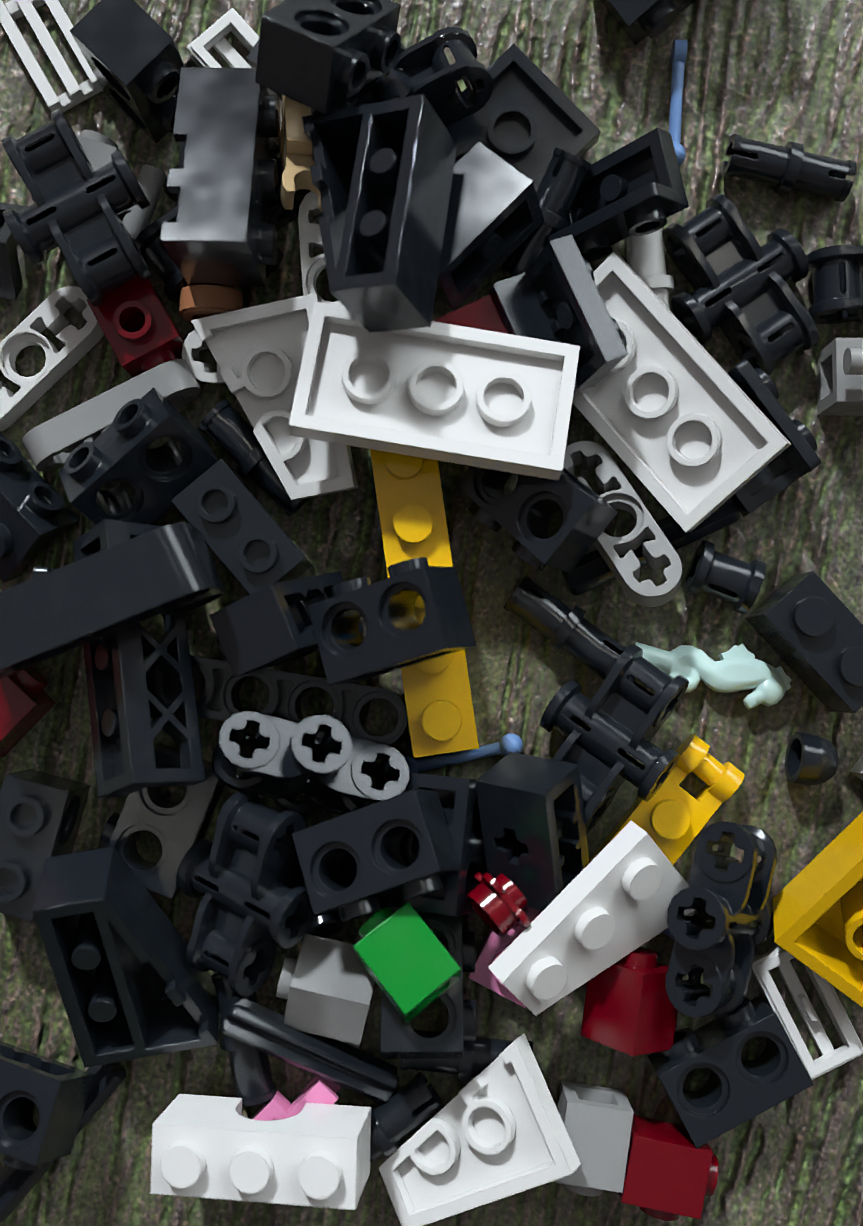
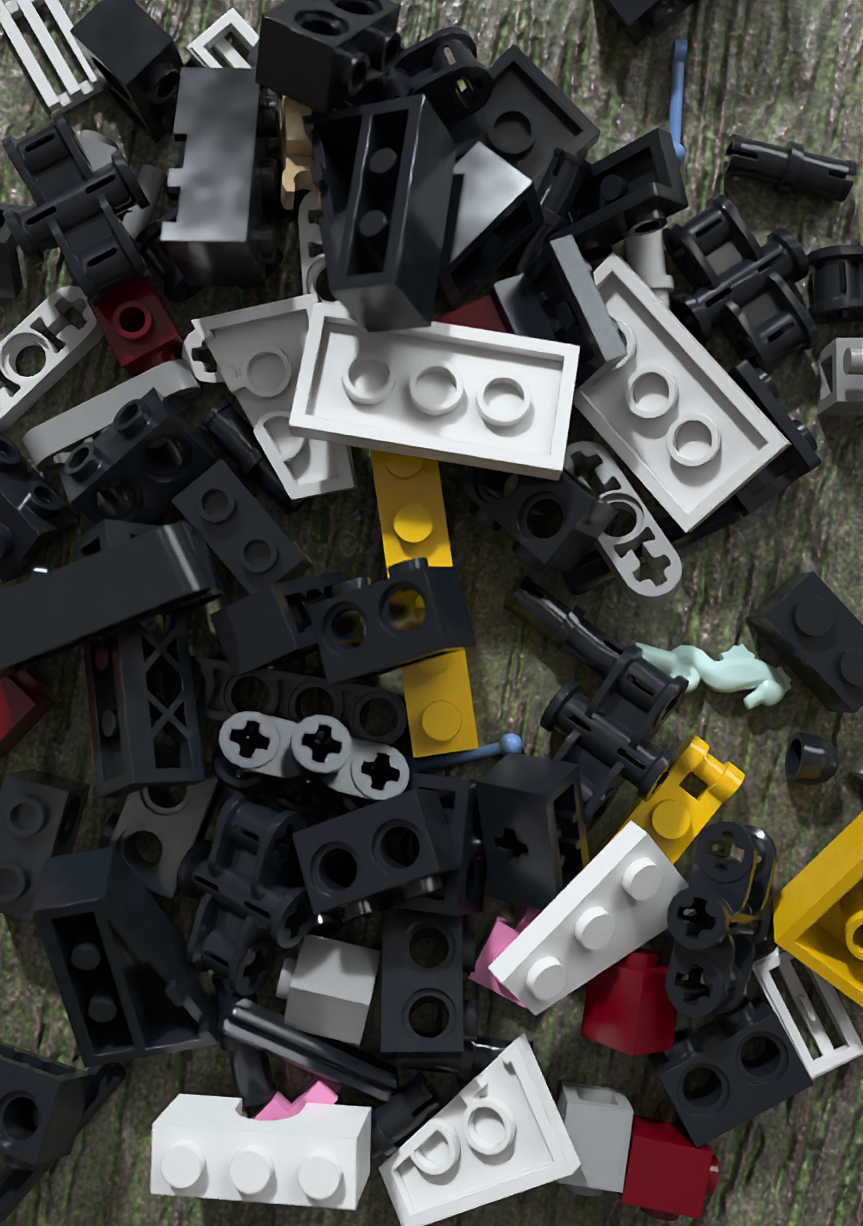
nougat tile [179,285,243,323] -> none
green brick [353,902,461,1023] -> none
dark red plate [466,872,531,937] -> none
black bush [683,540,766,614] -> none

